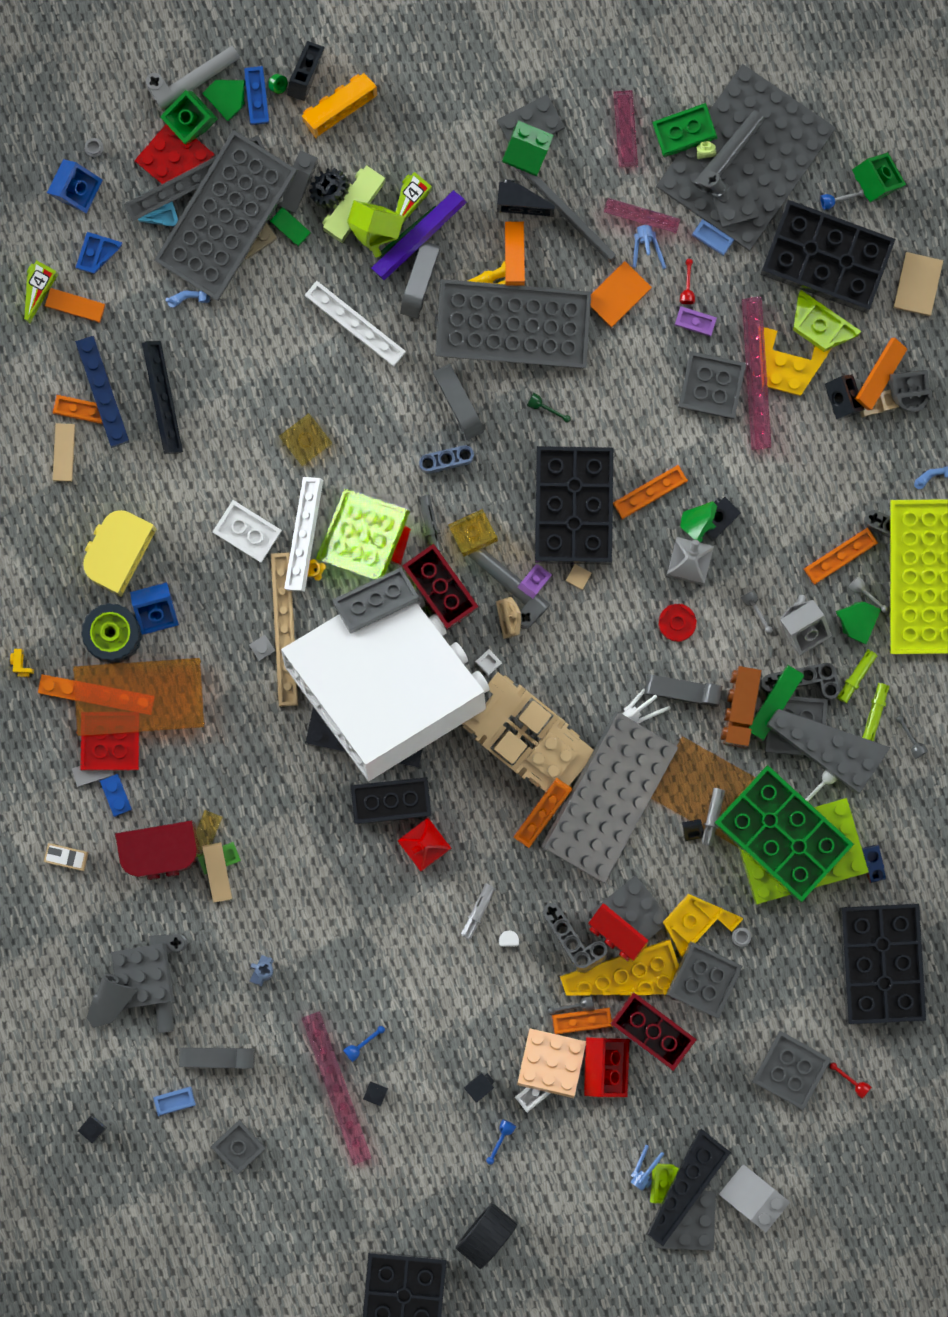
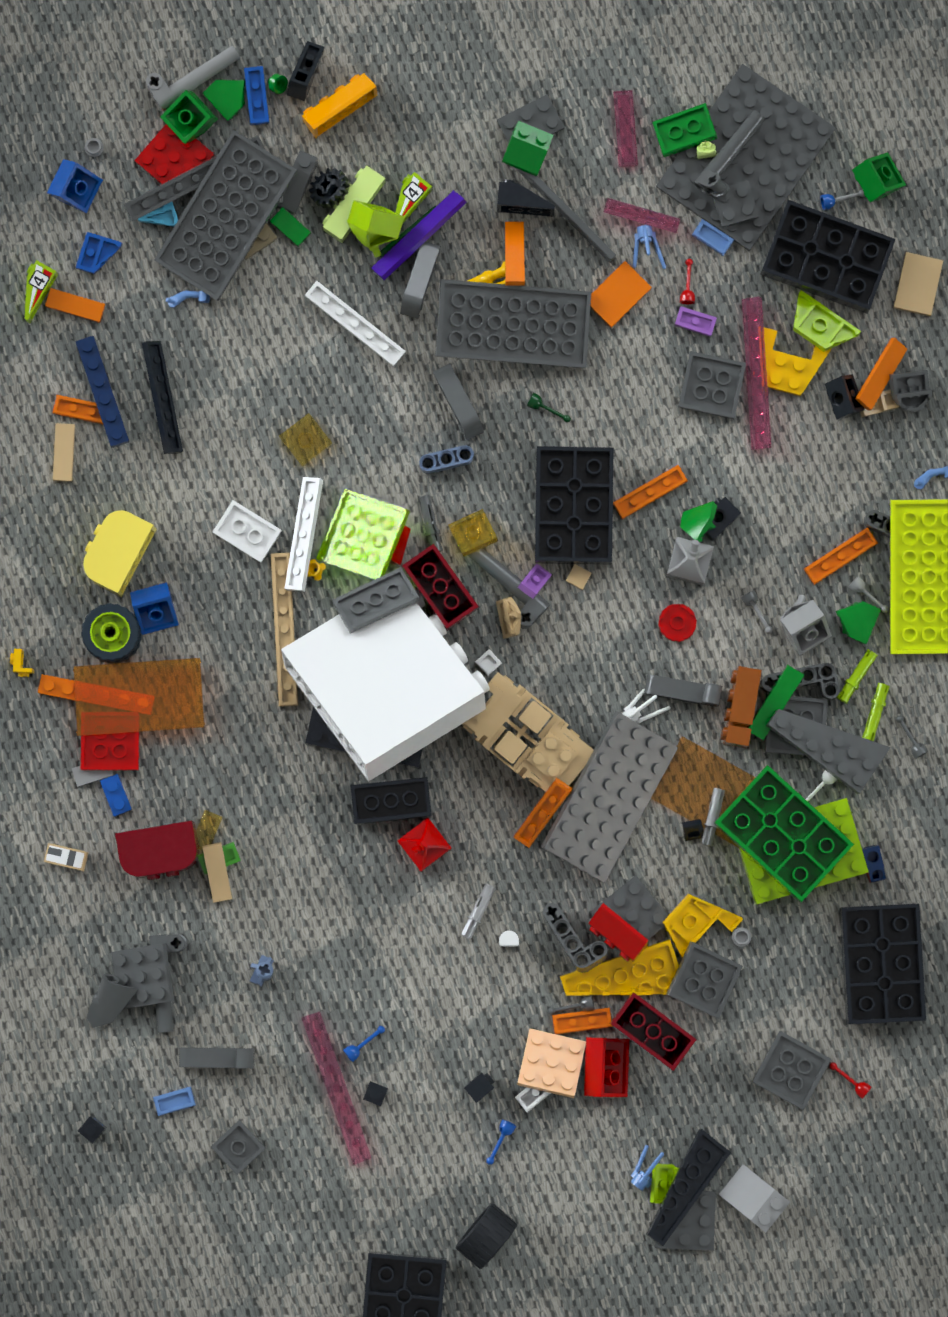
light grey plate [249,635,275,662] -> none

